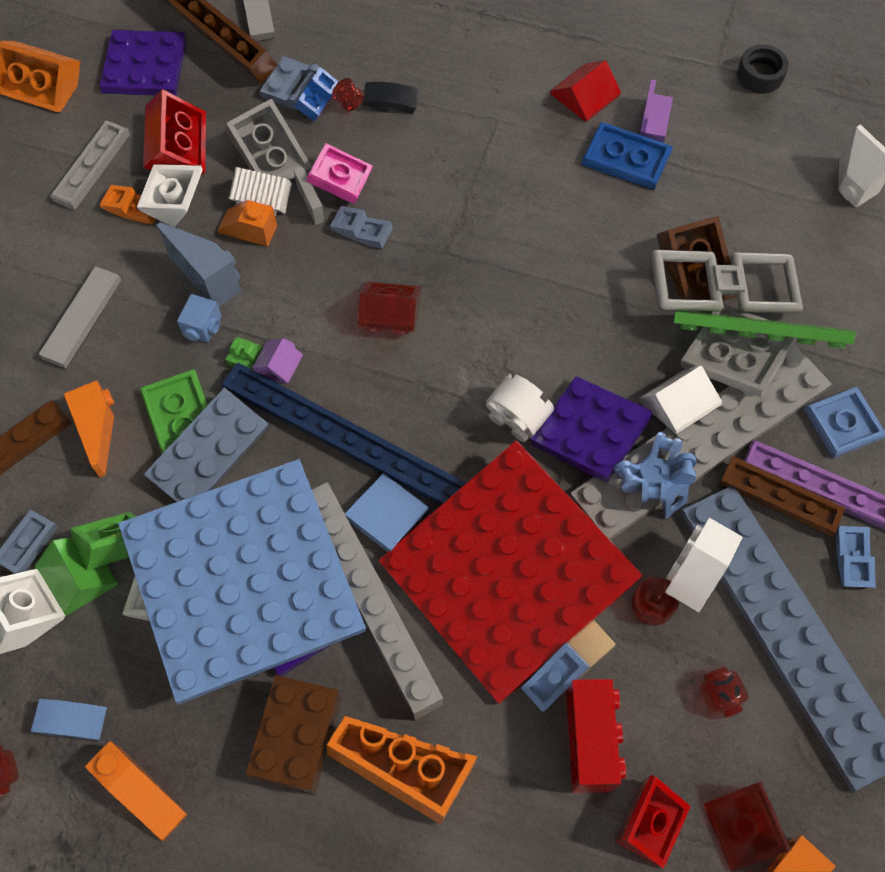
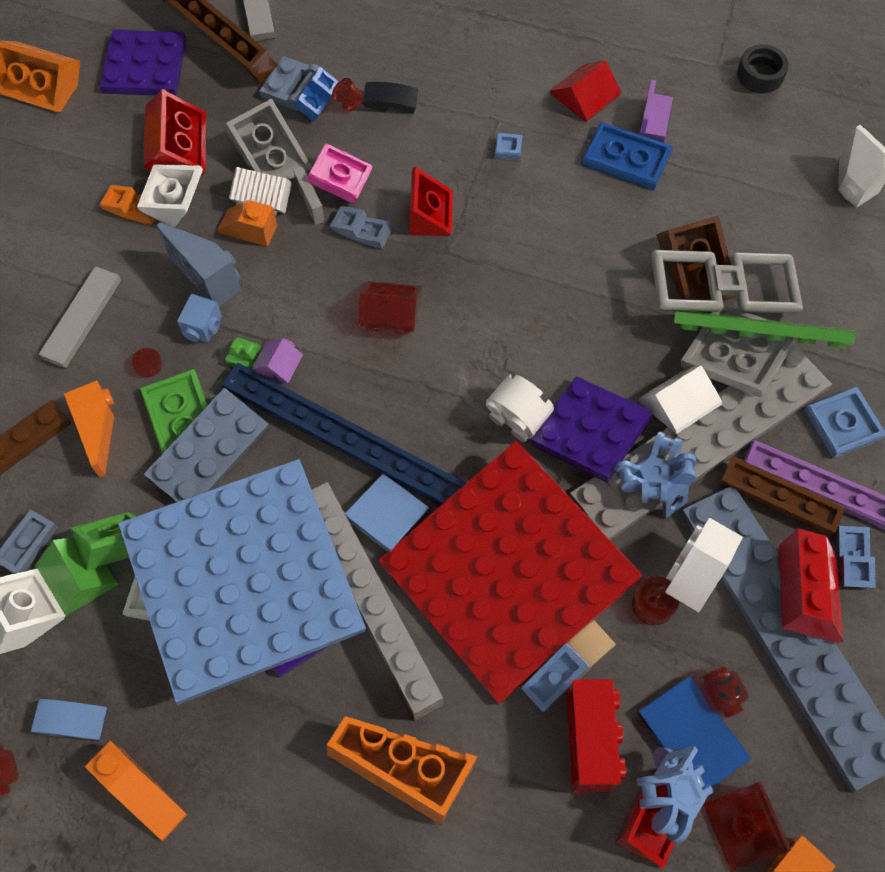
light grey tile [50,120,130,210] -> none
reddish brown brick [246,675,341,795] -> none
none -> clear red tile [132,348,162,377]
none -> red slope [409,167,453,236]
none -> medium blue tile [494,133,523,161]
none -> blue tile [637,676,752,787]
none -> medium blue piece [637,746,713,843]
none -> red slope [779,528,843,643]

